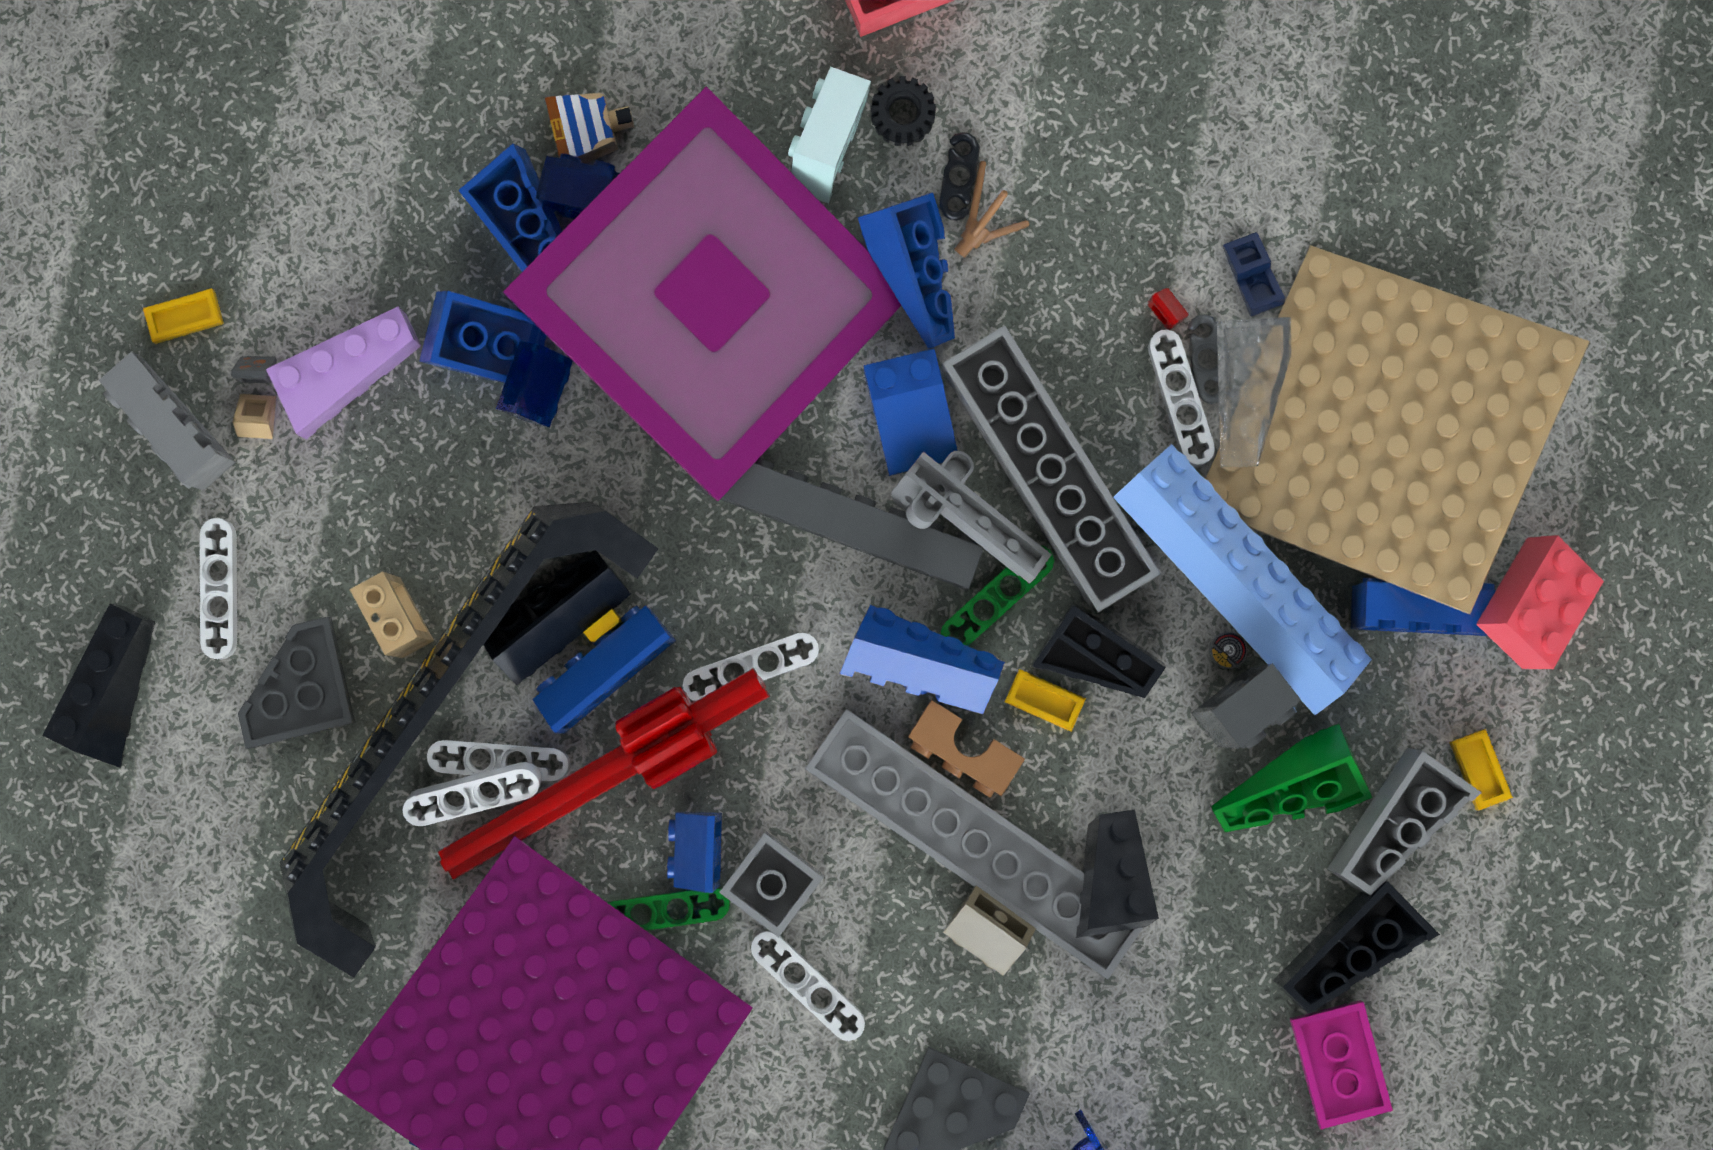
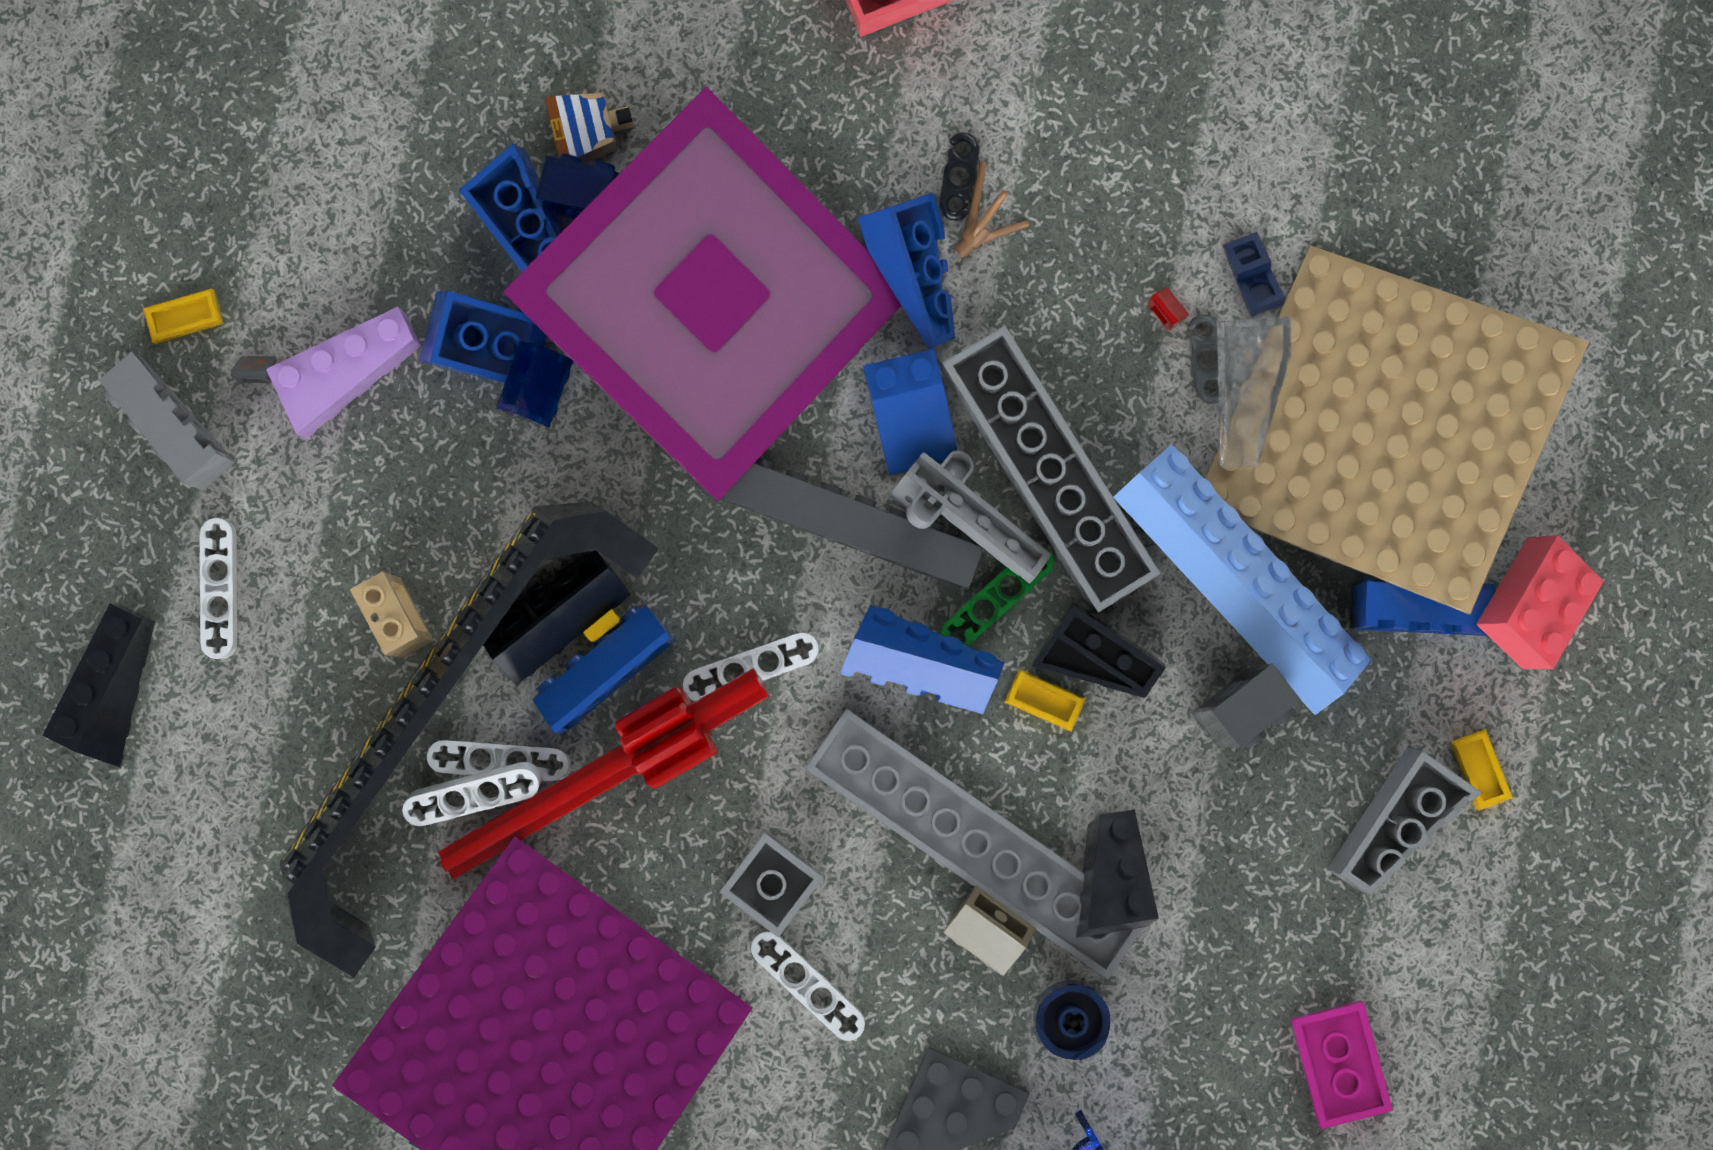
tan slope [232,394,276,439] -> none
dark grey plate [238,617,356,749] -> none
green beam [607,887,731,930] -> none
blue slope [667,812,722,893] -> none
light aqua wedge [788,66,871,204] -> none
black tyre [871,76,936,146] -> none
medium nougat arch [908,700,1025,798] -> none
white beam [1148,329,1215,466] -> none
tile [1209,632,1247,669] -> none
green wedge [1211,723,1373,832] -> none
black wedge [1273,881,1440,1014] -> none
none -> dark blue brick [1033,980,1110,1060]

